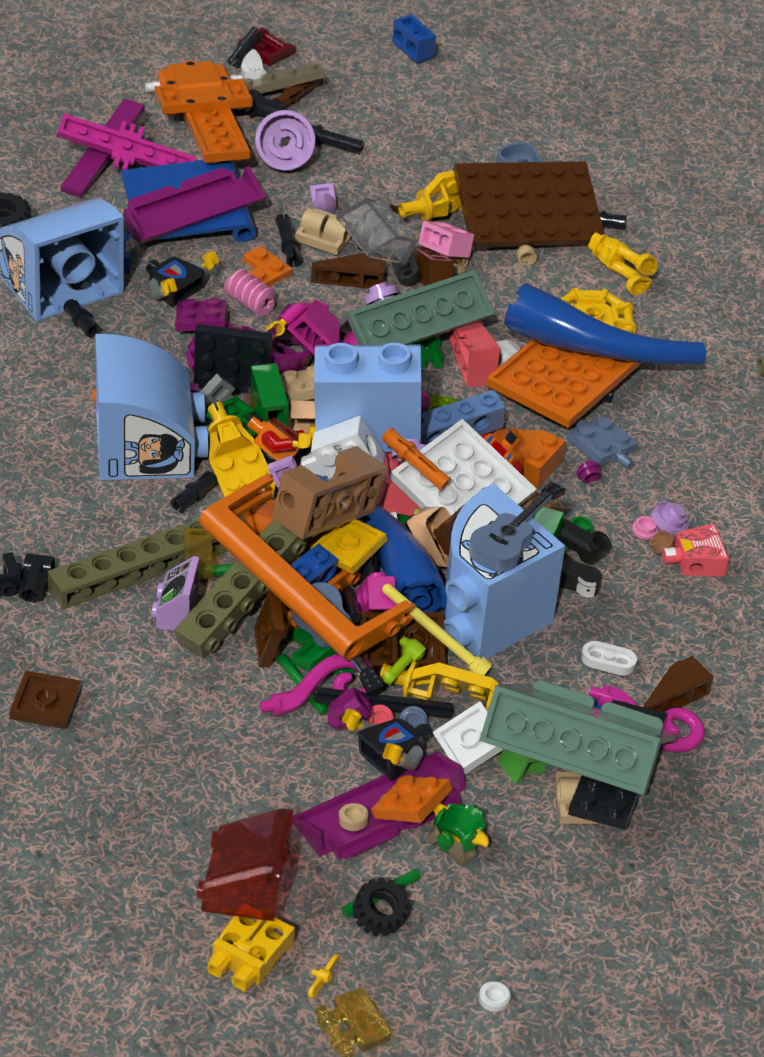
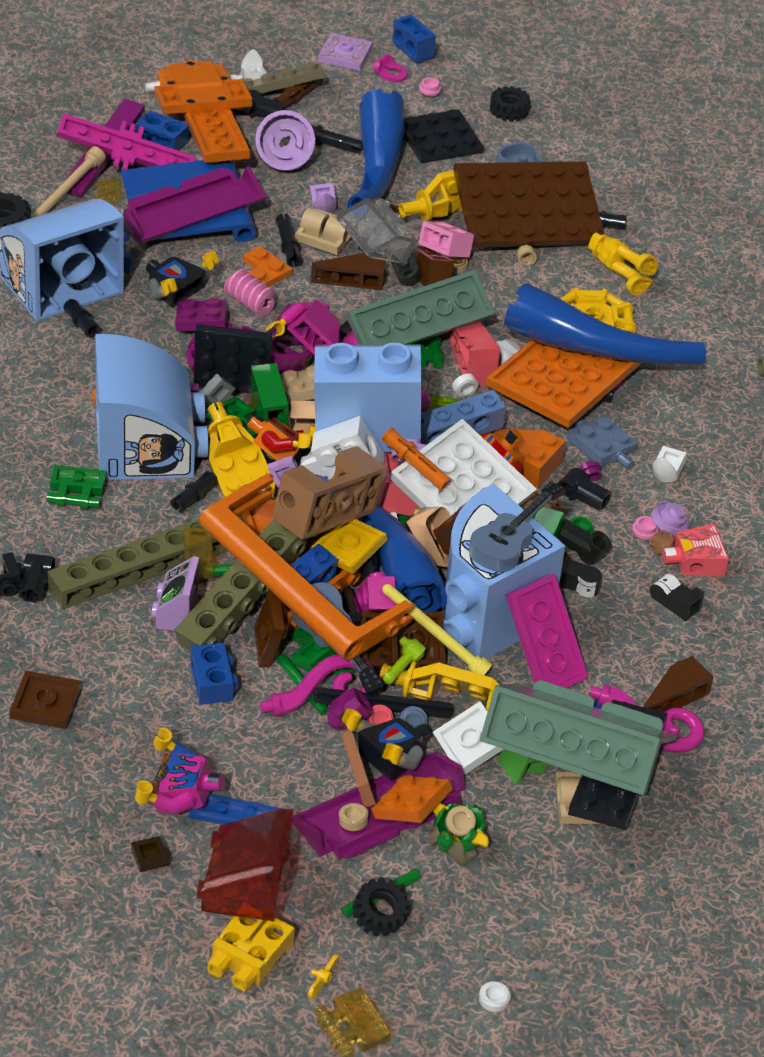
black pin [227,26,263,68] -> none
dark red plate [238,27,296,66] -> none
lavender plate [363,282,399,305] -> none
white plate [581,641,637,676] -> none
none -> tan piece [31,146,106,218]
none -> green plate [46,465,106,510]
none -> clear yellow tile [84,177,121,207]
none -> dark brown plate [131,836,169,872]
none -> torso [135,728,225,815]
none -> blue brick [136,110,189,151]
none -> blue tile [189,794,282,835]
none -> blue brick [190,643,238,705]
none -> lavender plate [318,33,372,71]
none -> nougat tile [341,730,375,807]
none -> blue brick [347,89,405,216]
none -> dark pink piece [374,54,407,82]
none -> black plate [404,109,484,164]
none -> bright pink plate [419,77,441,96]
none -> tan tile [445,806,476,837]
none -> white tile [452,373,478,397]
none -> black tyre [490,86,530,122]
none -> dark pink plate [505,574,588,688]
none -> black piece [557,468,612,510]
none -> pearl dark grey leg [650,574,704,622]
none -> white plate [652,446,687,482]

